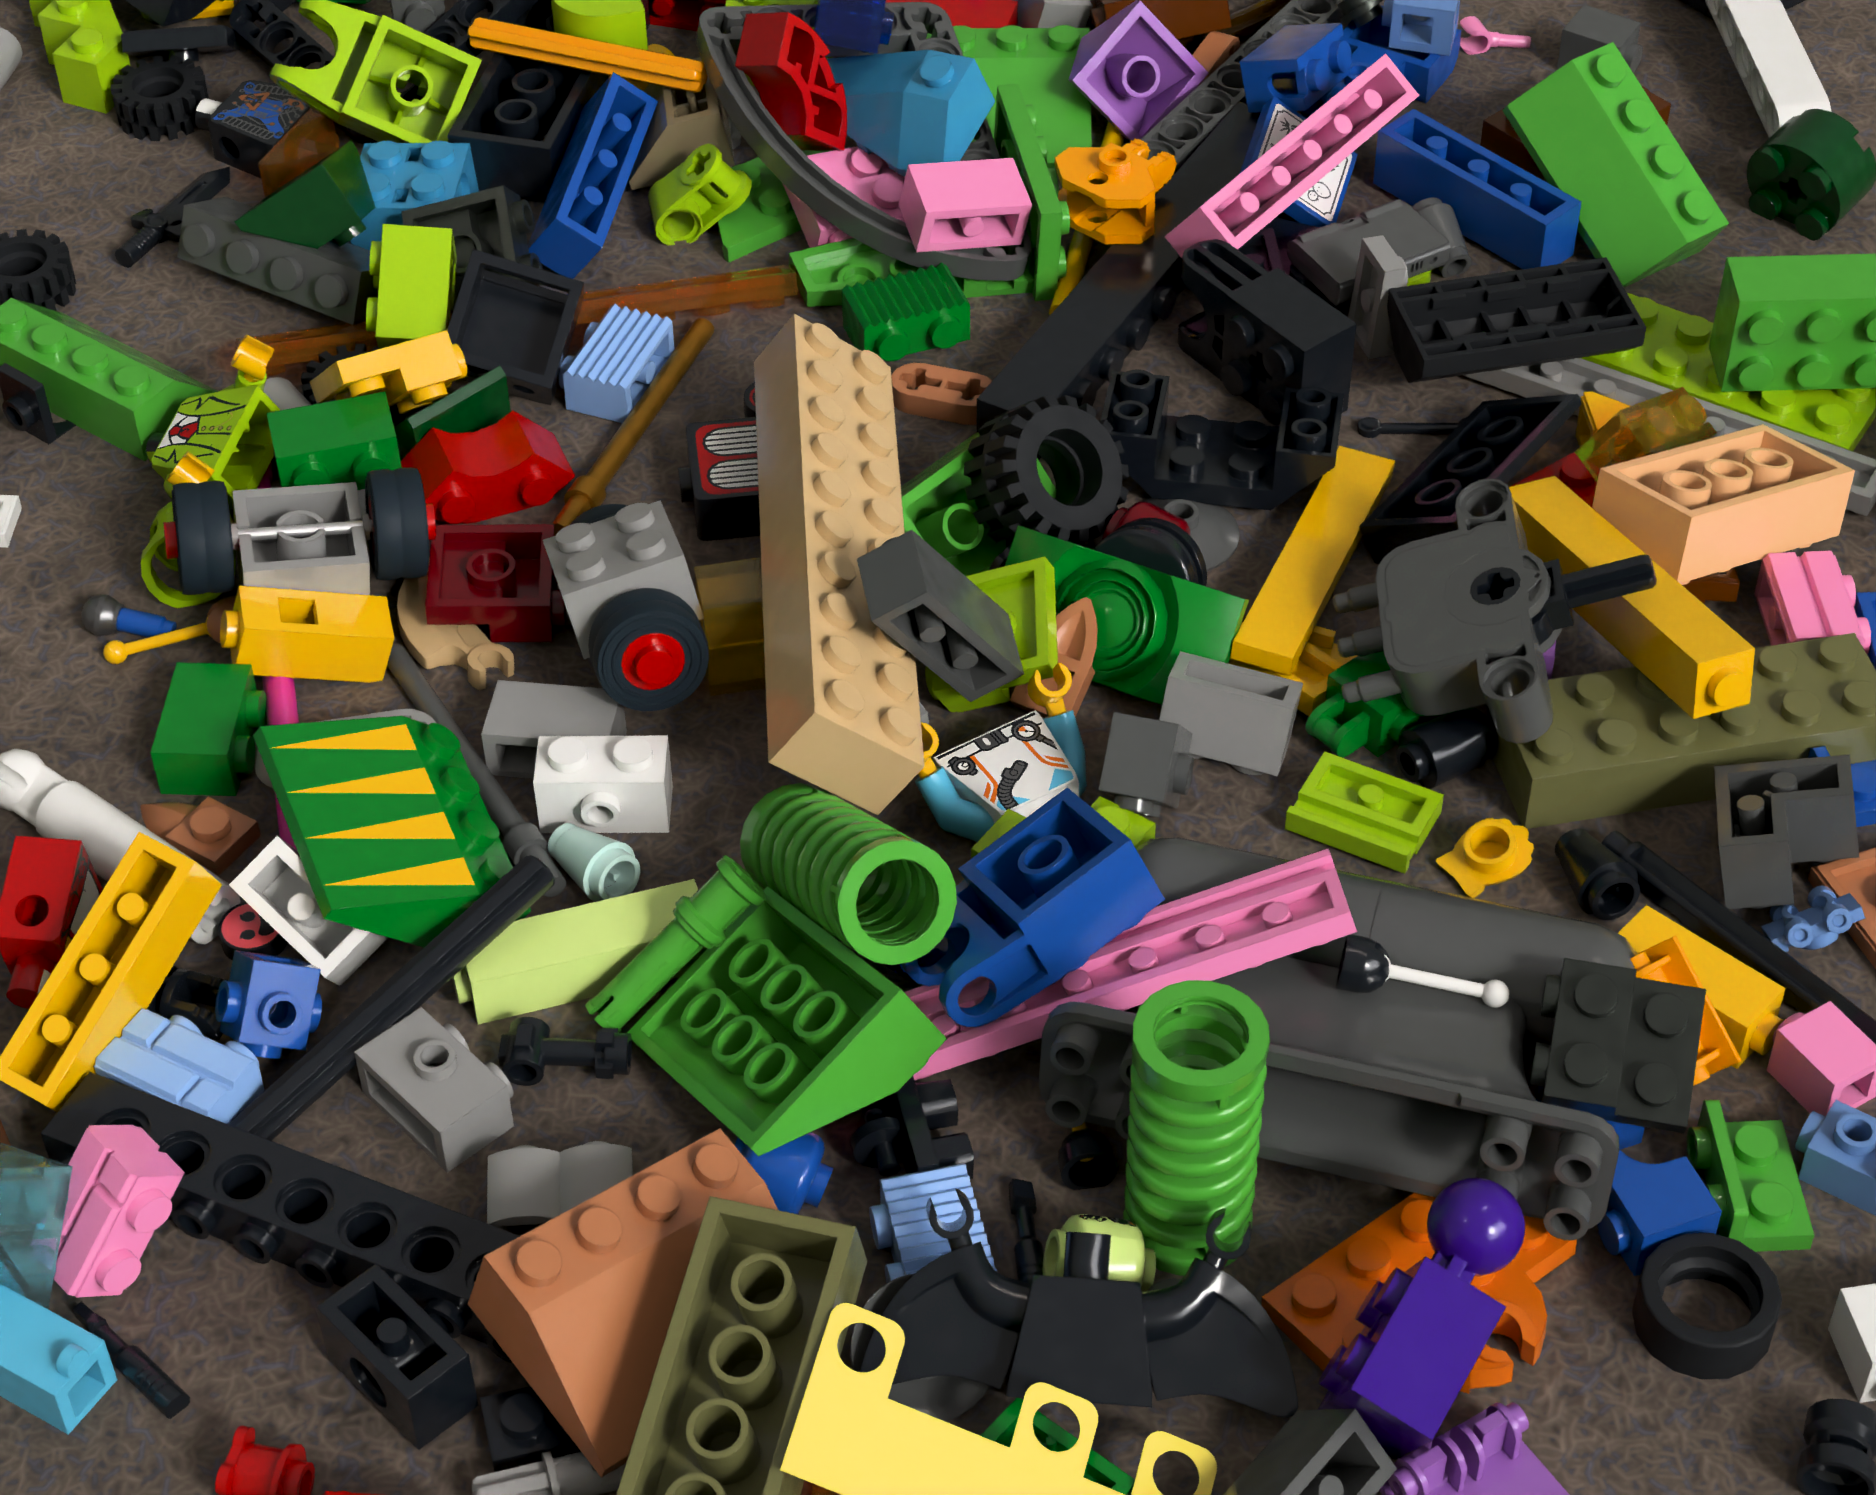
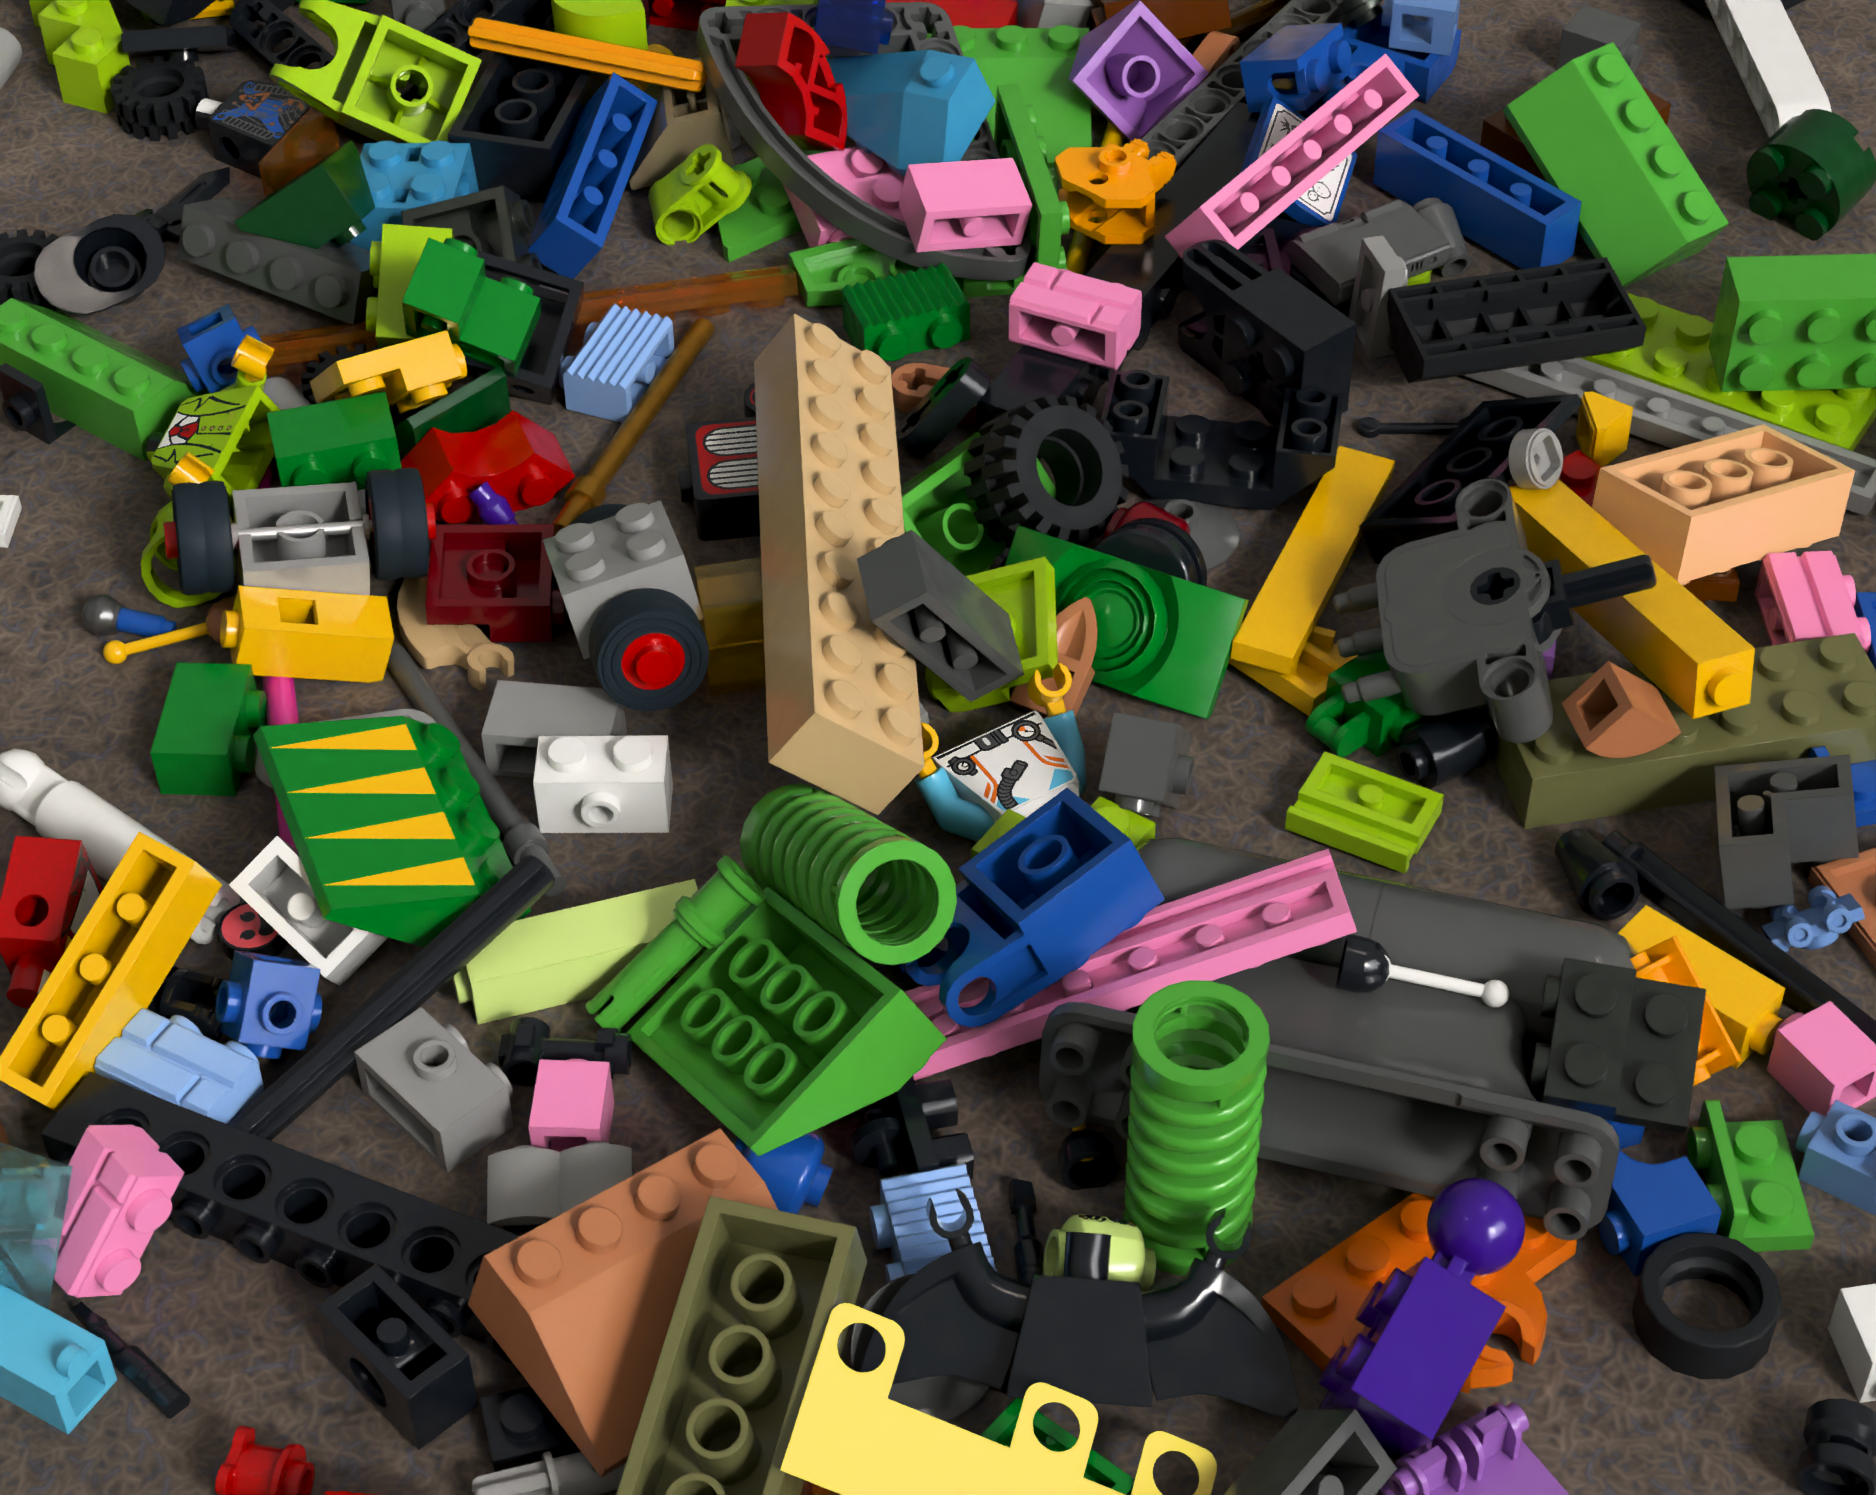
nougat plate [141,796,261,876] -> none
light aqua cone [548,823,640,902] -> none
light grey brick [1159,651,1303,777] -> none
yellow animal [1435,818,1534,898] -> none
bright pink hand [1460,16,1531,55] -> none
clear yellow brick [1575,387,1718,482] -> none
none -> black piece [34,214,165,315]
none -> blue brick [177,304,268,393]
none -> green brick [402,237,541,377]
none -> dark purple piece [468,481,518,525]
none -> bright pink brick [528,1059,615,1152]
none -> black beam [896,357,991,458]
none -> bright pink brick [1009,262,1142,371]
none -> light grey tile [1508,428,1563,490]
none -> nougat brick [1561,661,1682,758]

